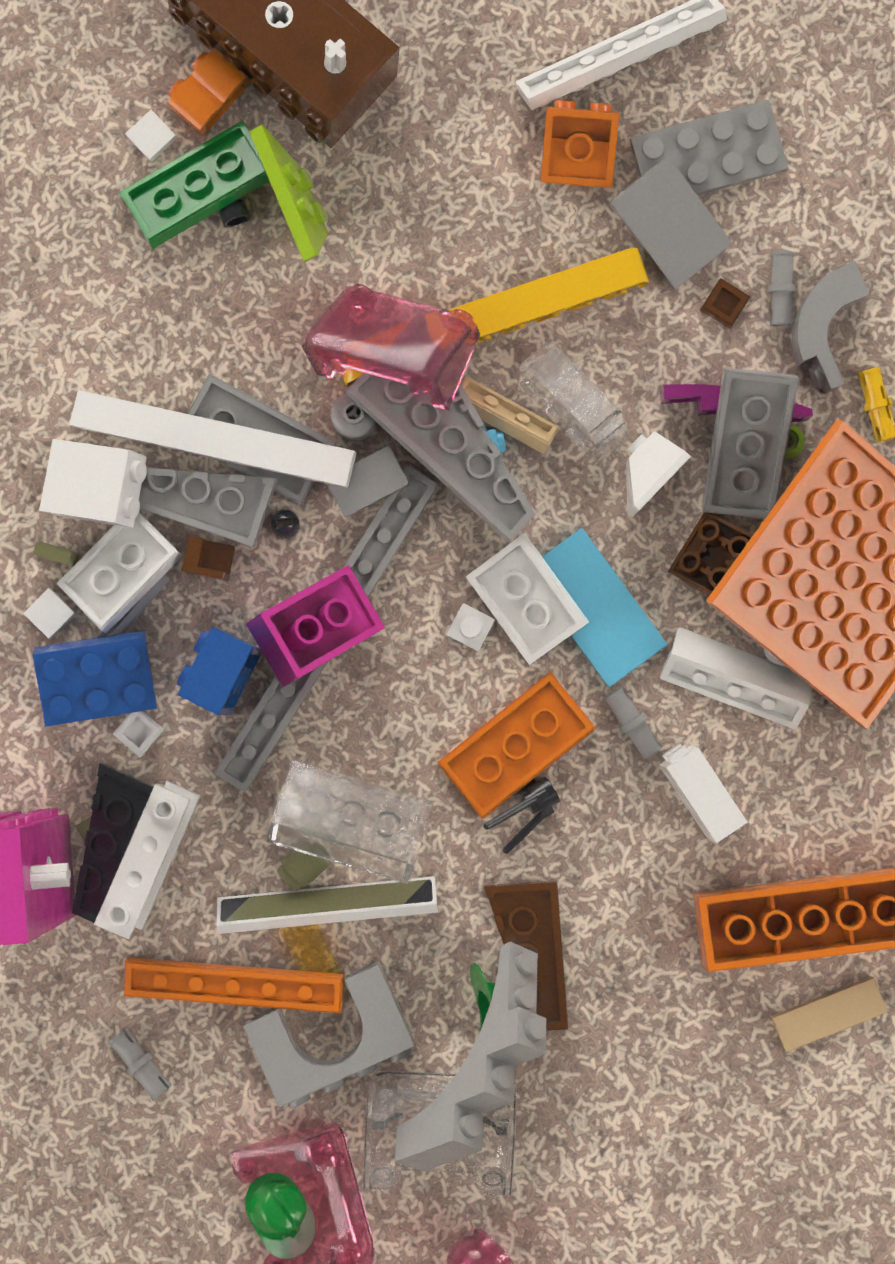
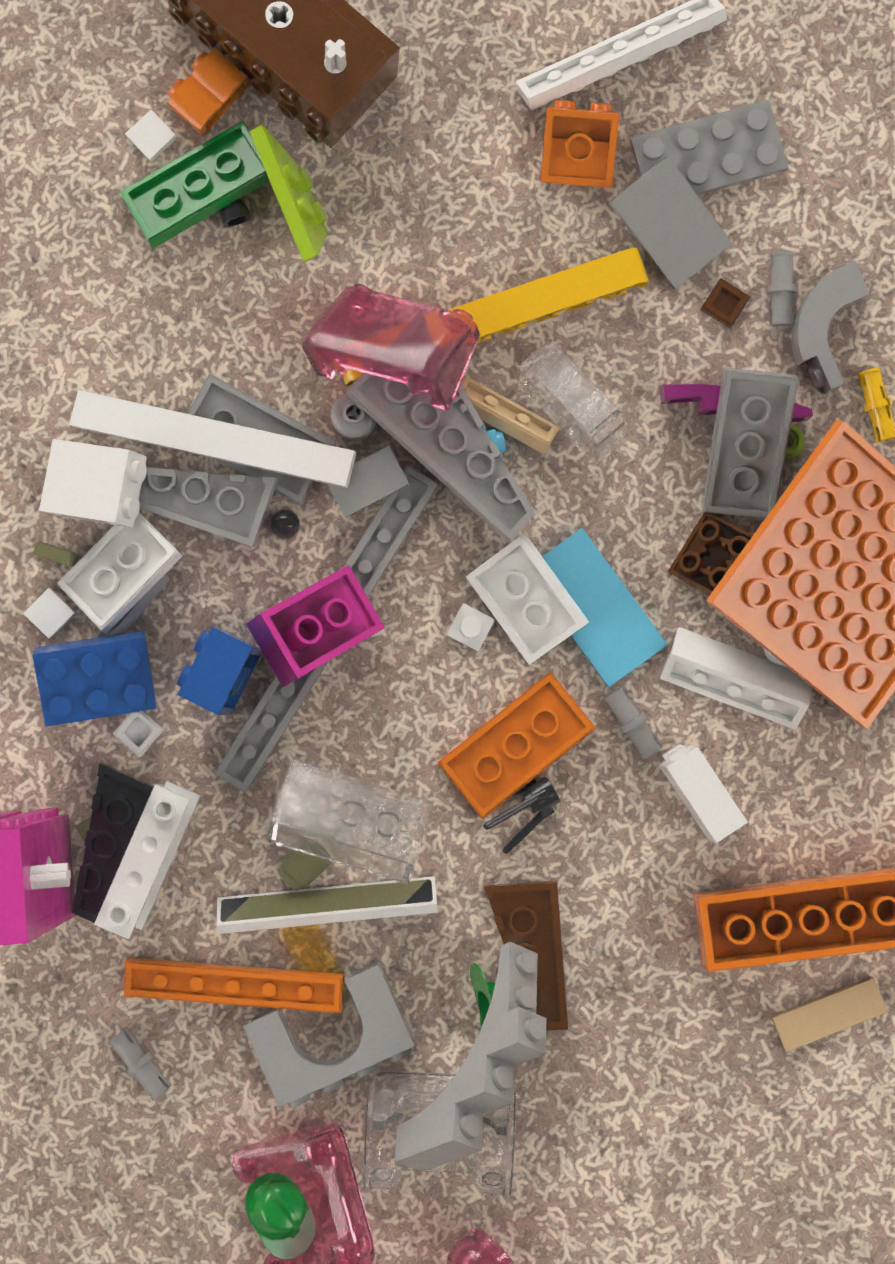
reddish brown panel [182,535,235,582] -> none
white slope [626,431,691,517] -> none

